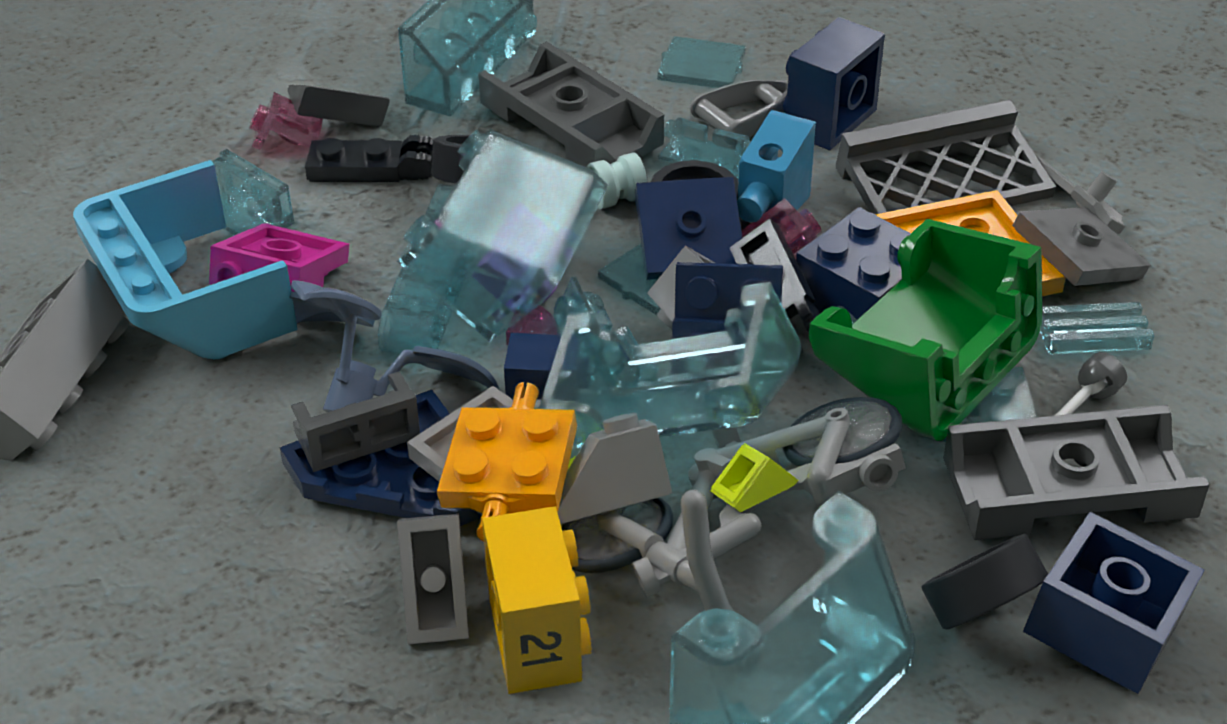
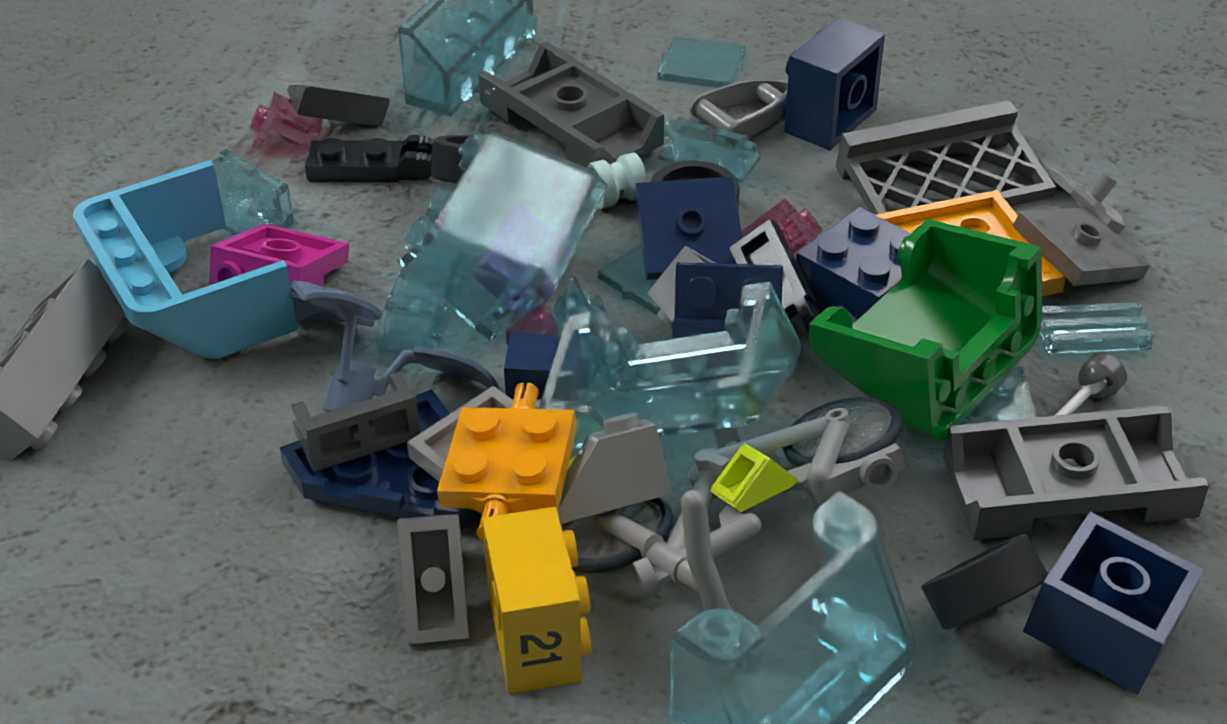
dark azure torso [737,110,816,226] -> none

